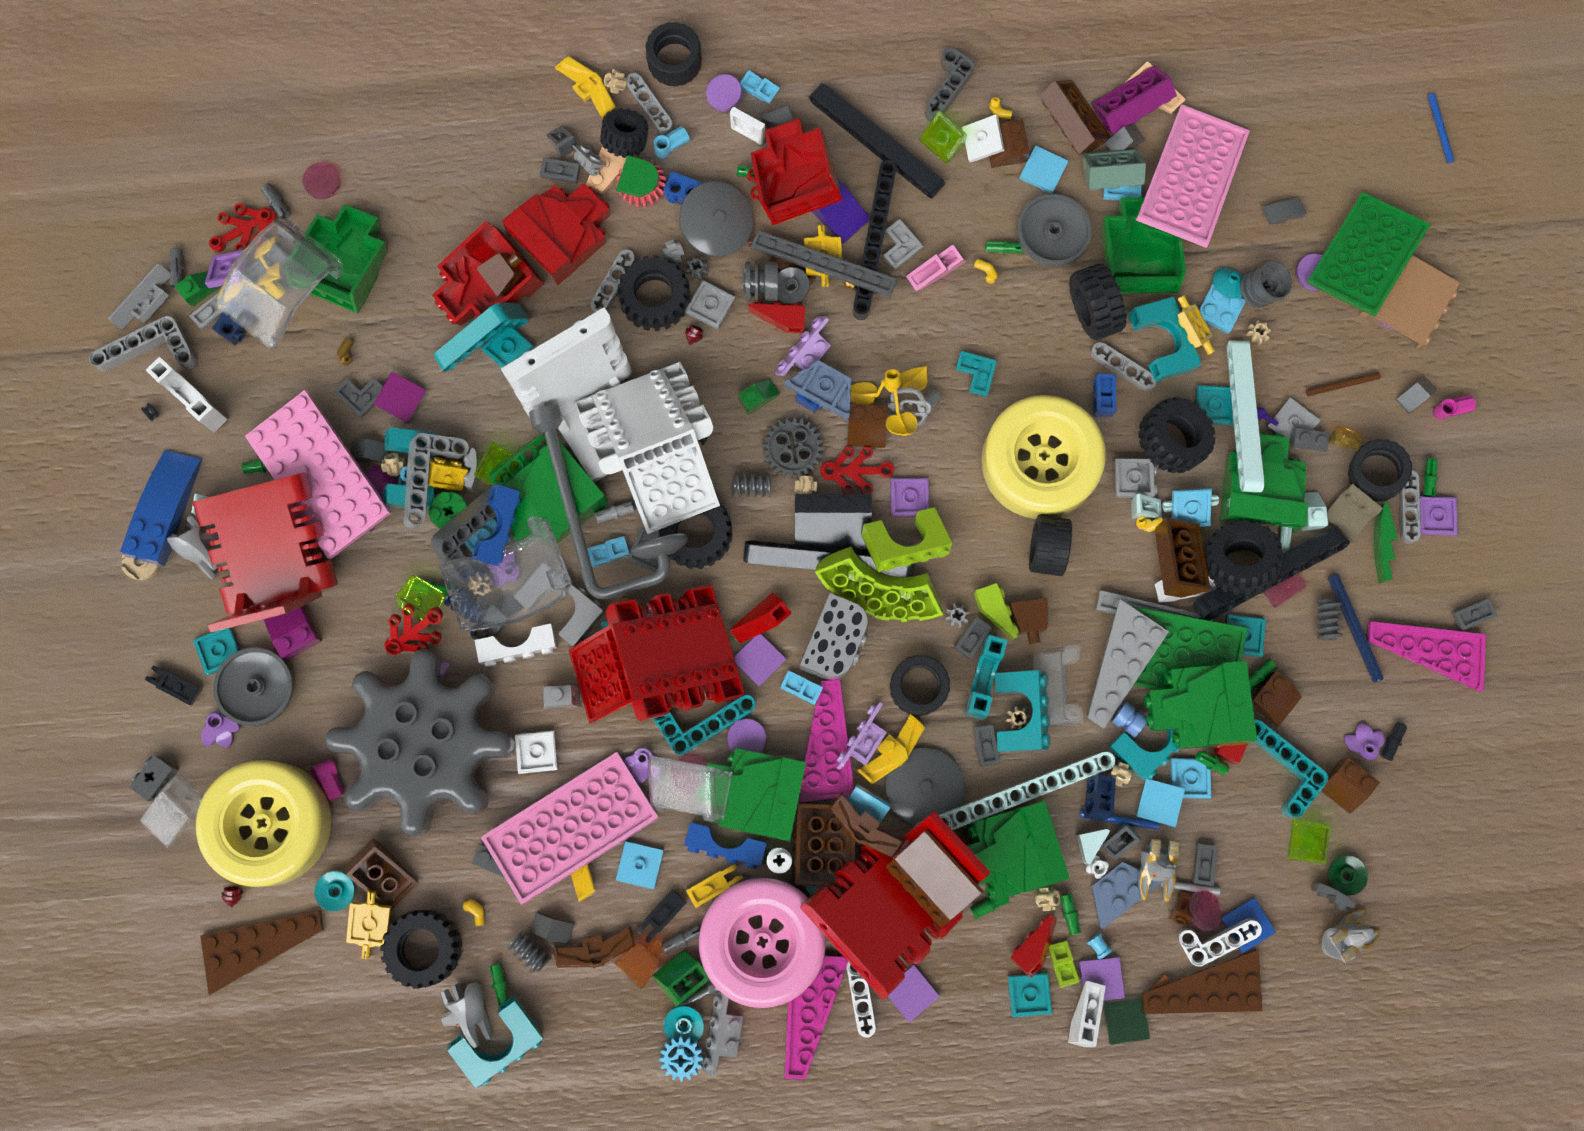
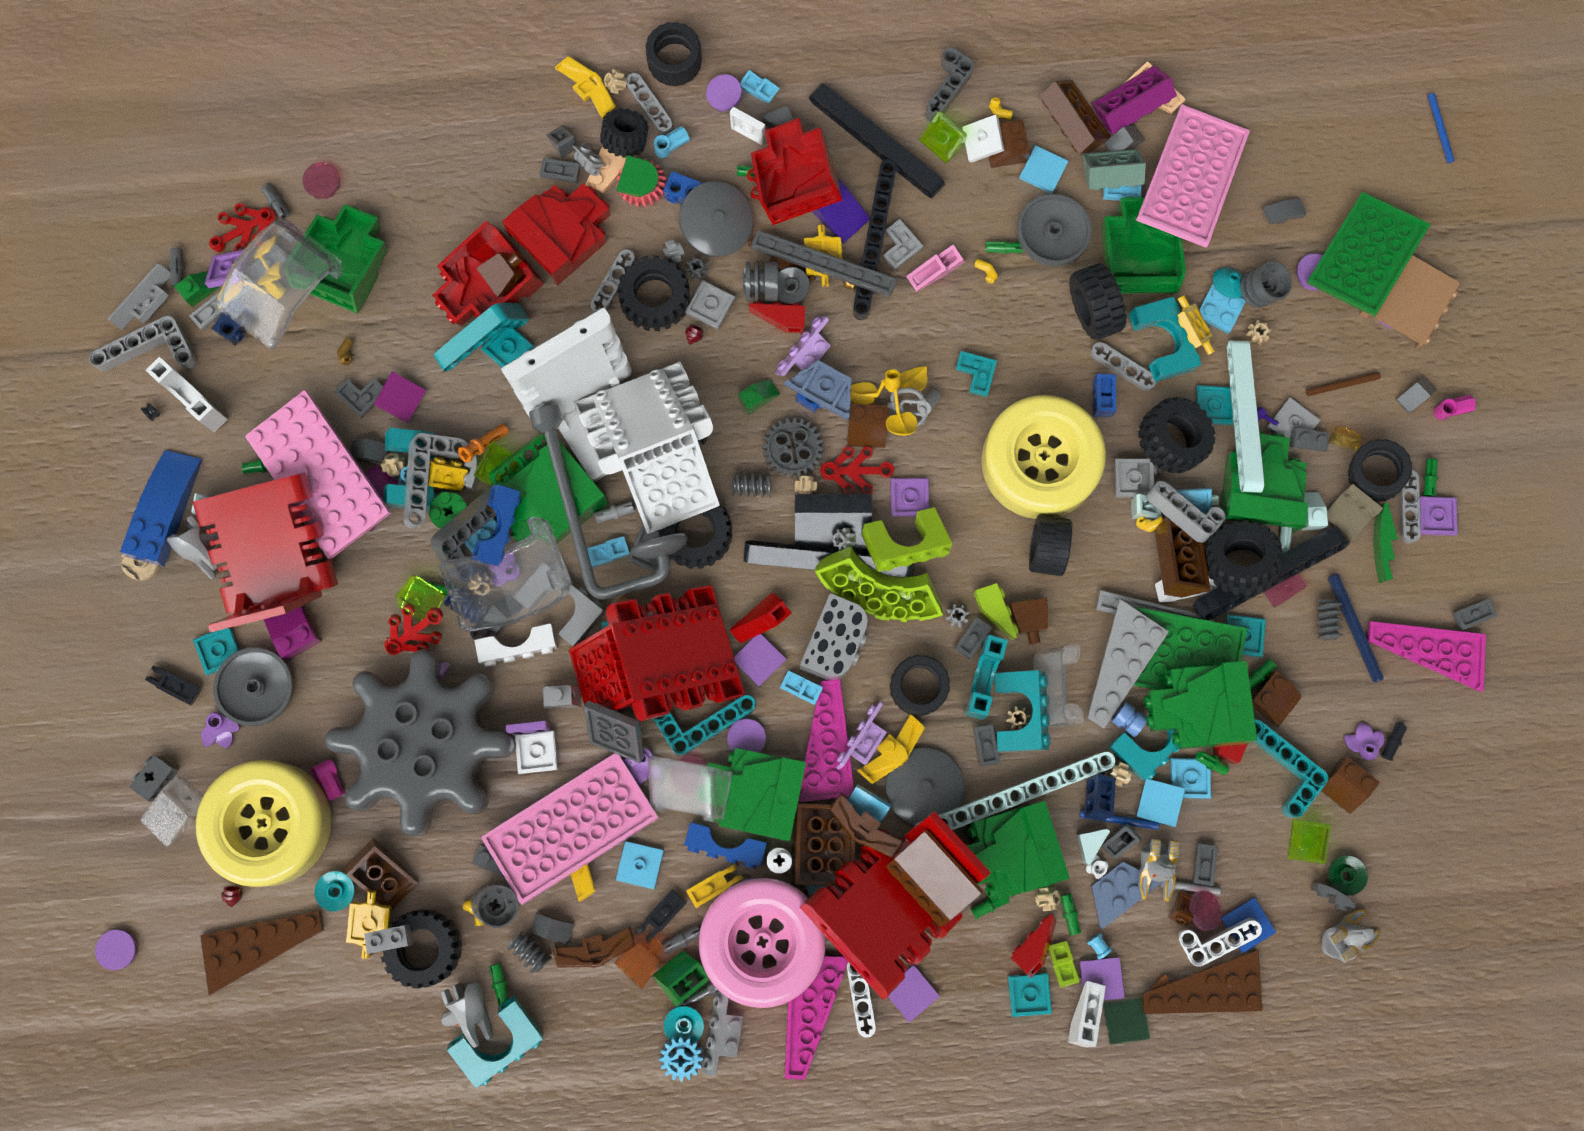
none -> medium lavender tile [95,929,137,970]
none -> light grey brick [364,925,413,954]
none -> orange pin [458,424,509,463]
none -> dark grey wheel [471,883,518,928]
none -> medium lavender tile [506,721,551,736]
none -> dark grey plate [584,701,644,763]
none -> light grey gear [833,528,856,551]
none -> light grey beam [1147,481,1225,543]

